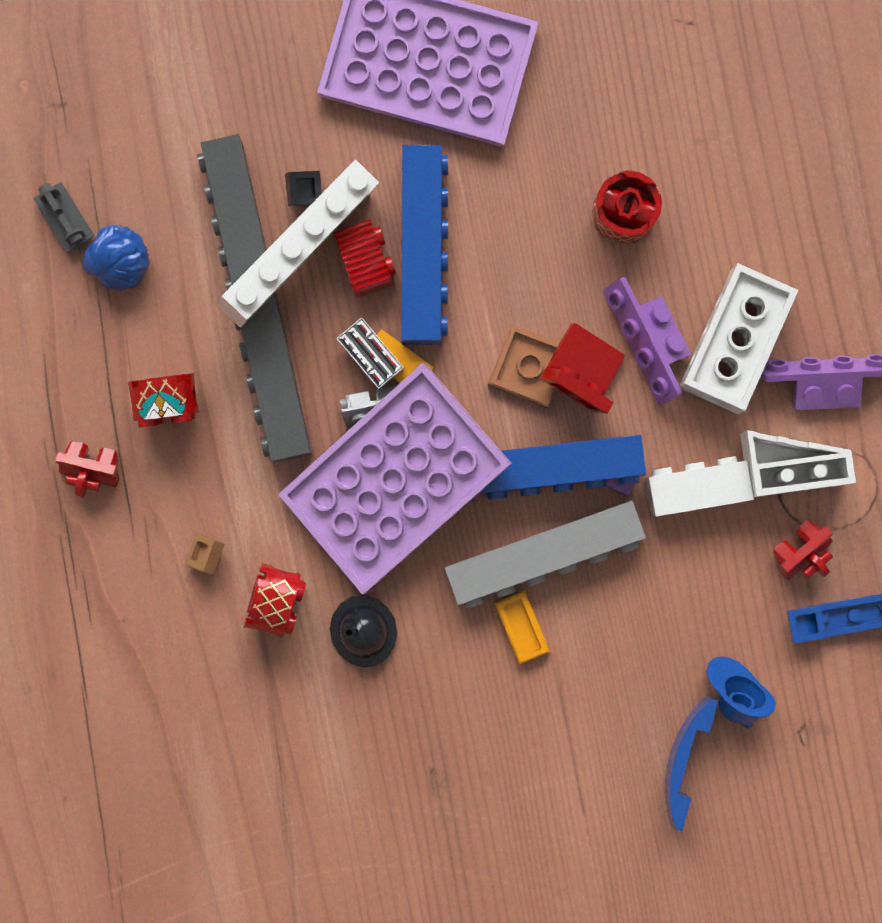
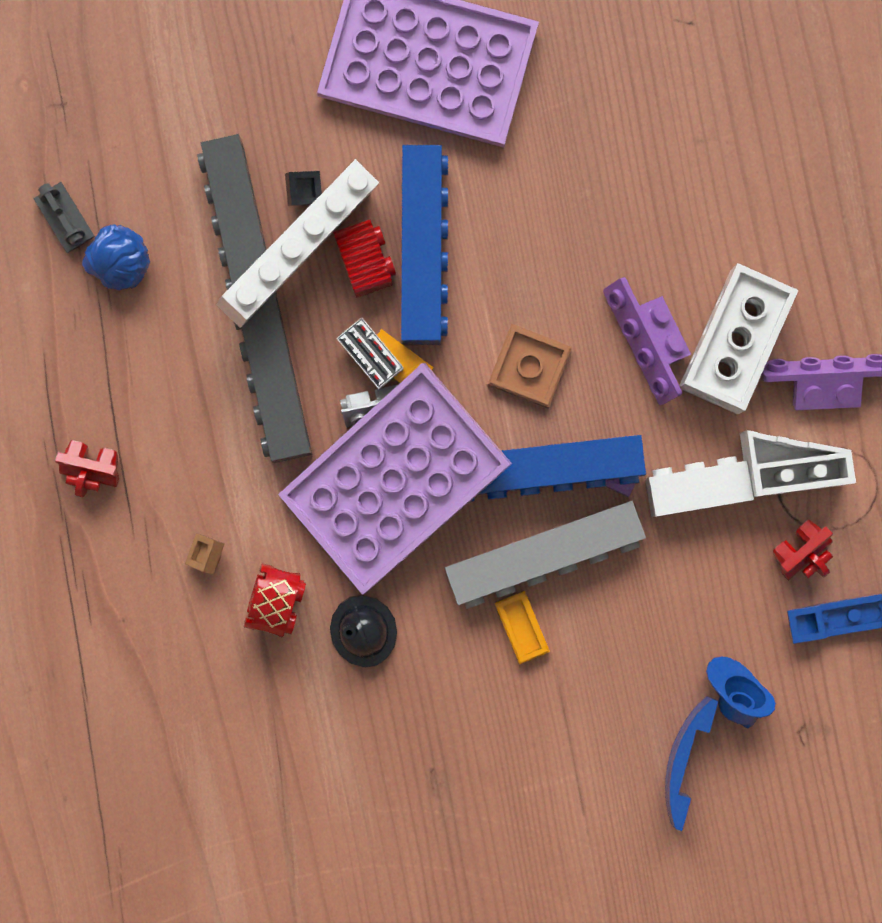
red brick [128,373,199,428] -> none
red bracket [540,323,625,414] -> none
red brick [593,170,662,244] -> none

